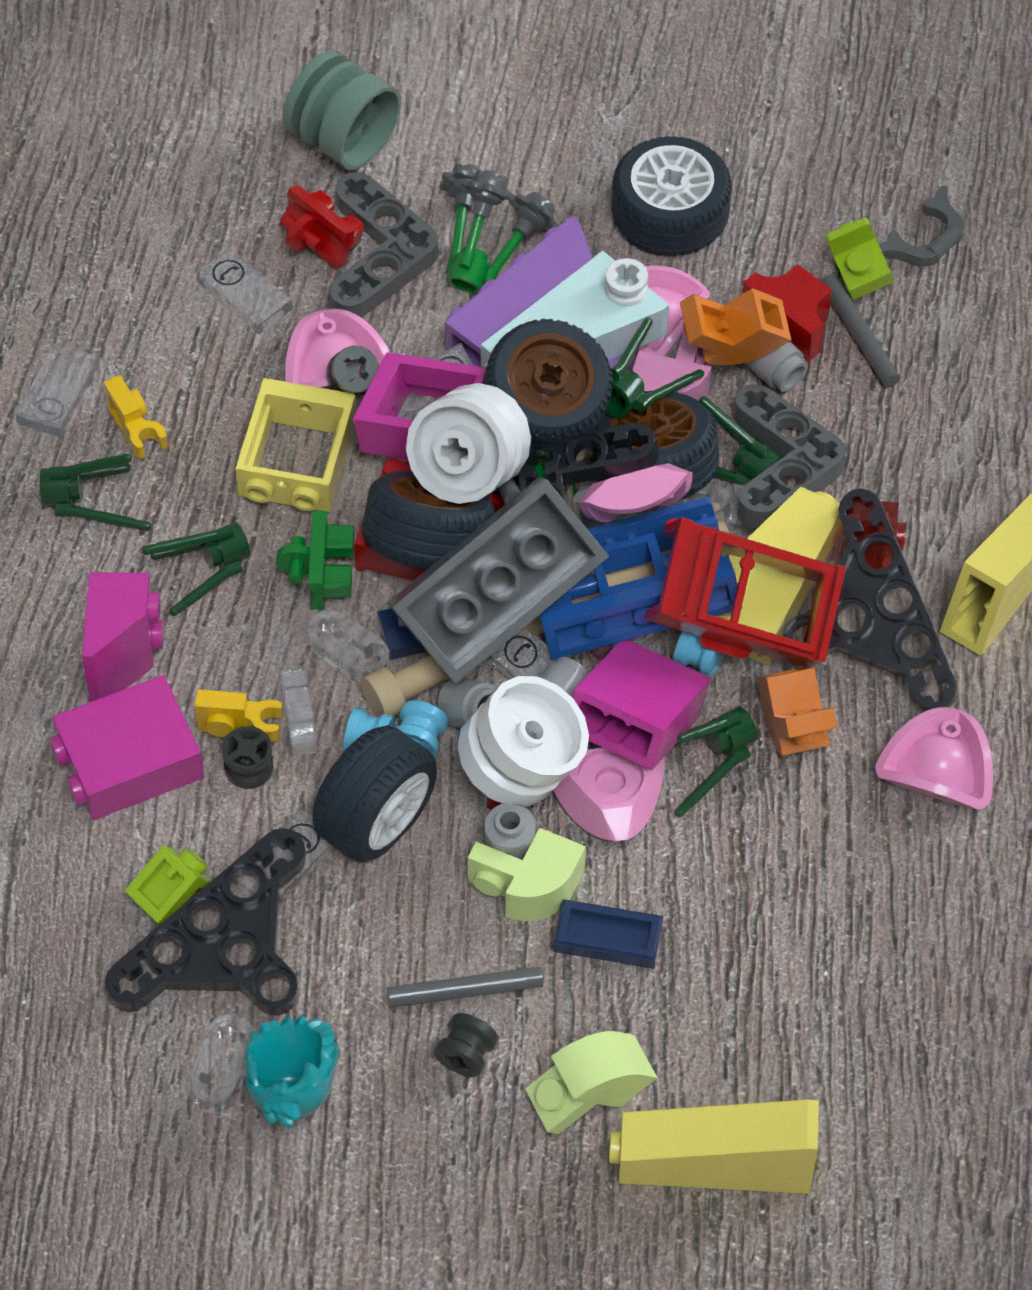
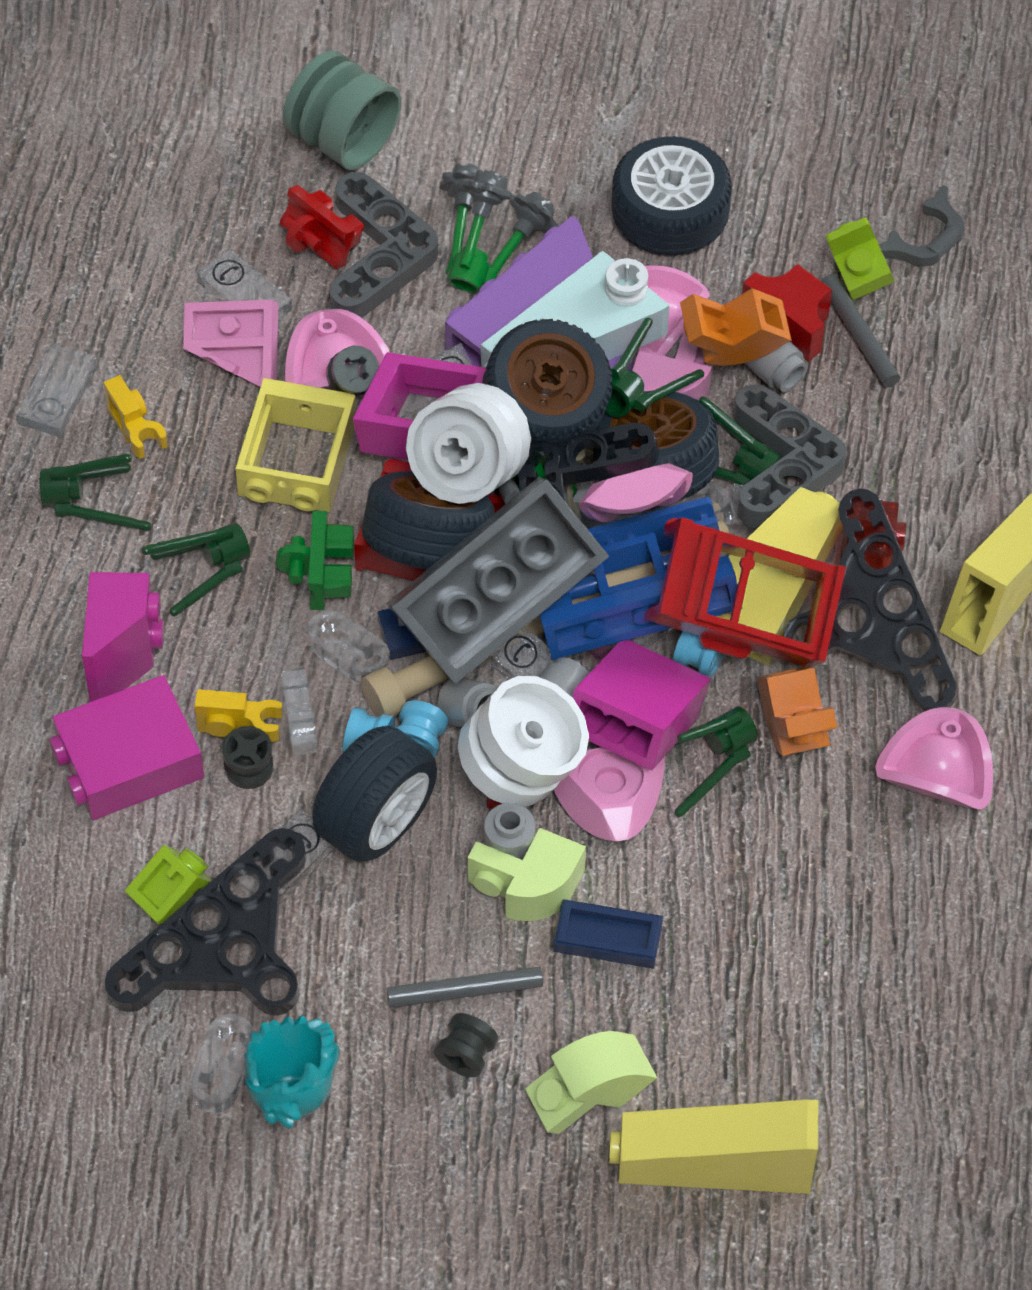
none -> bright pink wing [183,300,278,387]

